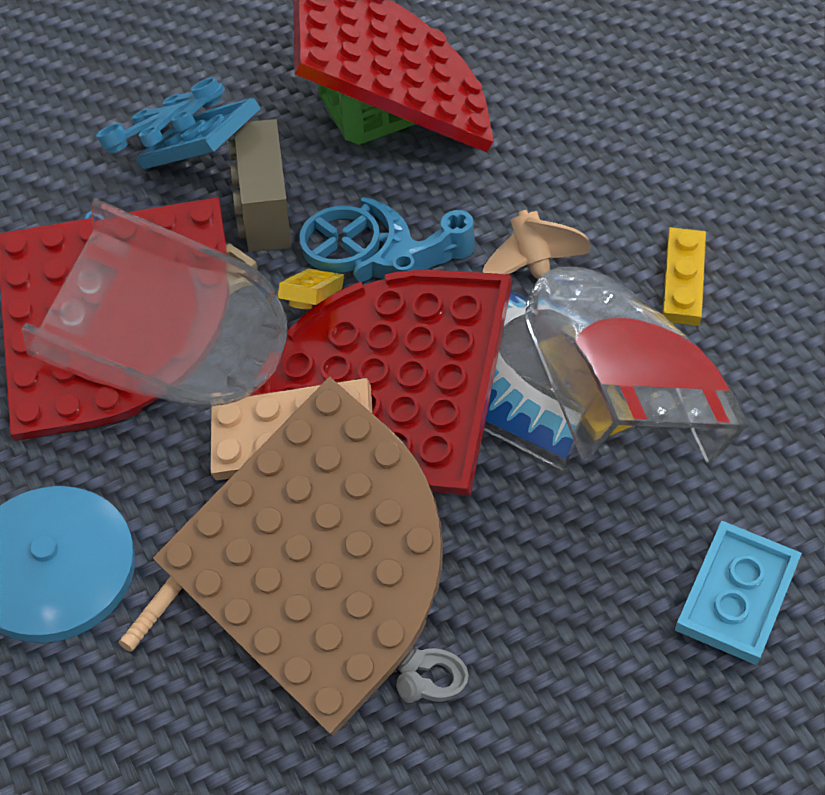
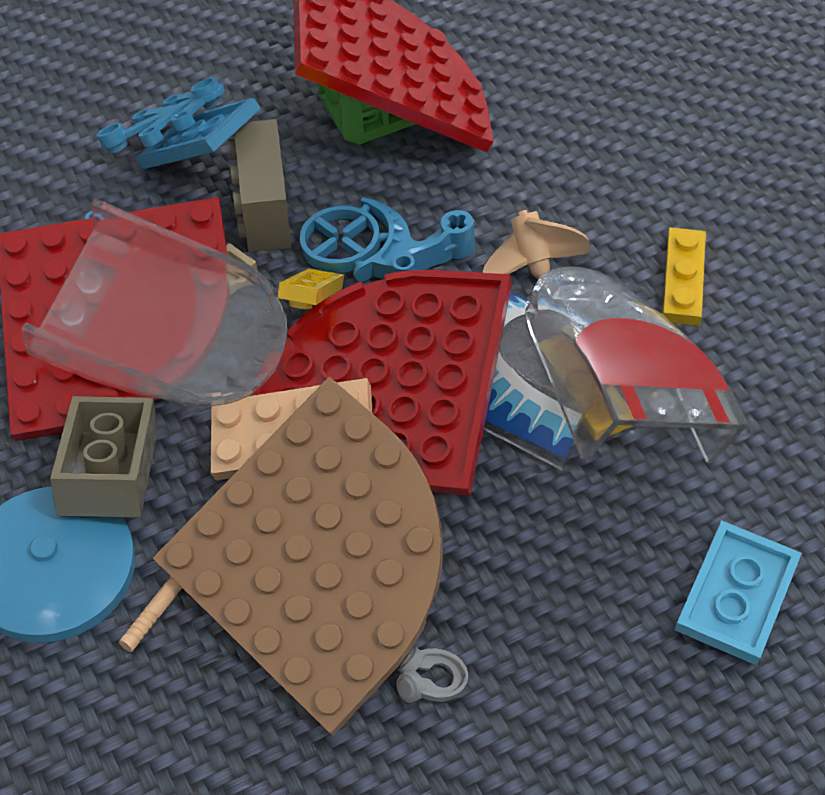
none -> dark tan brick [50,396,157,517]

